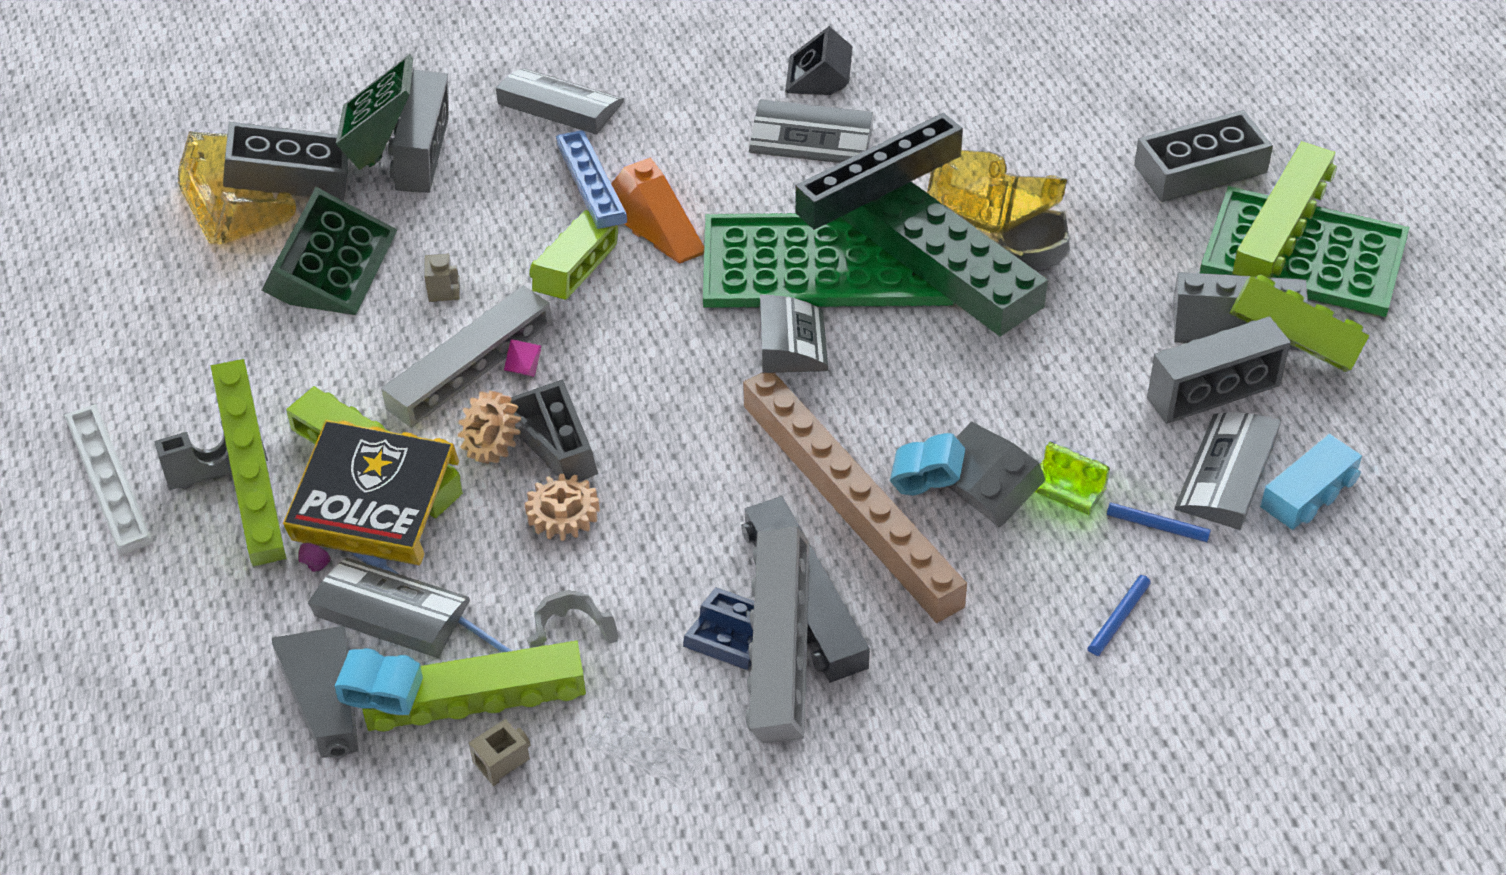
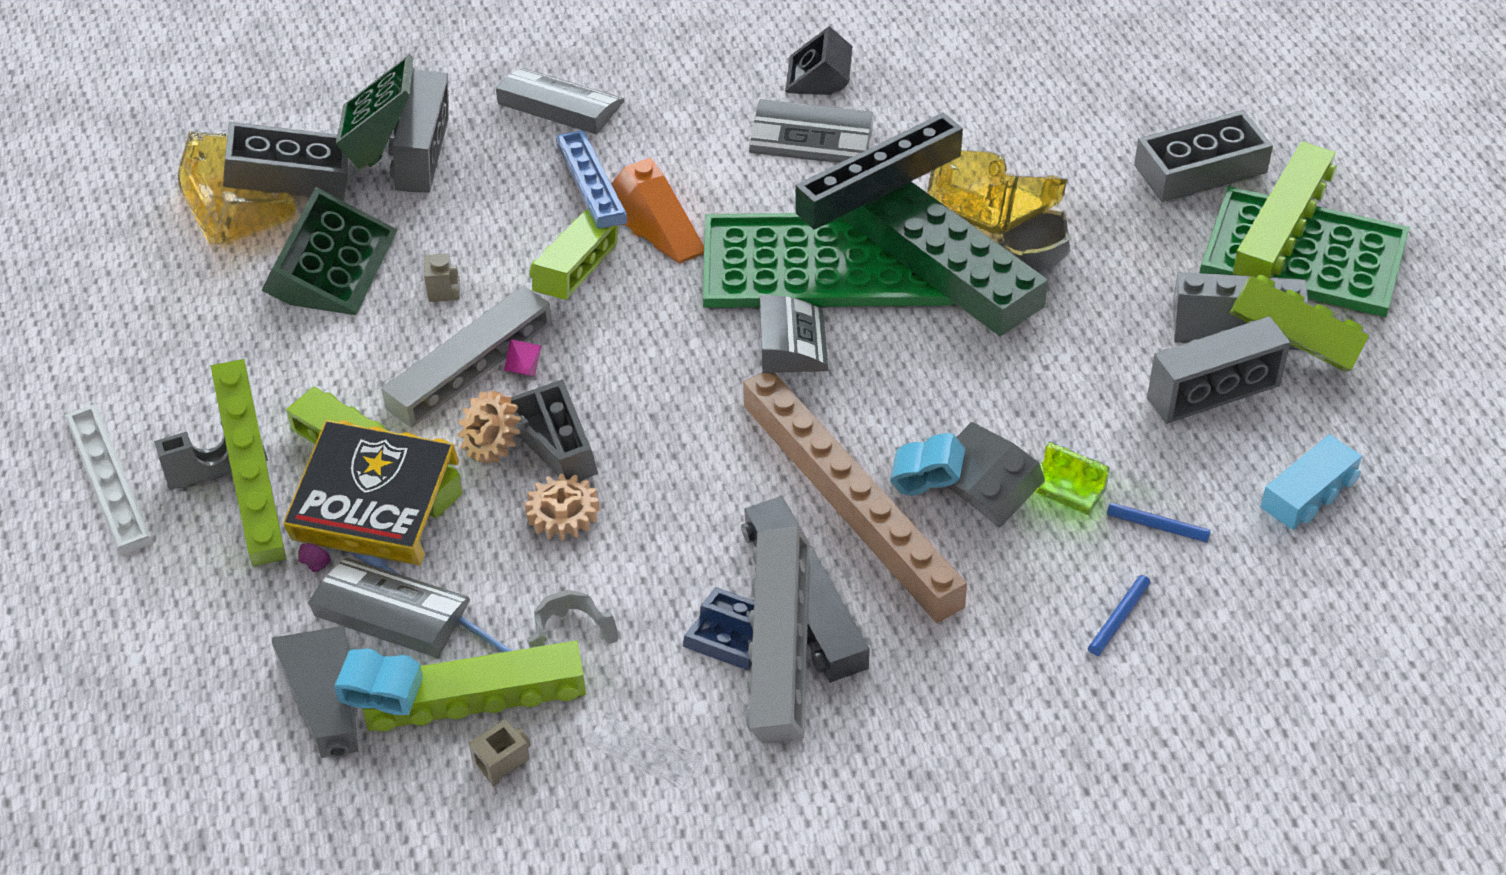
slope [1174,412,1281,530] -> none

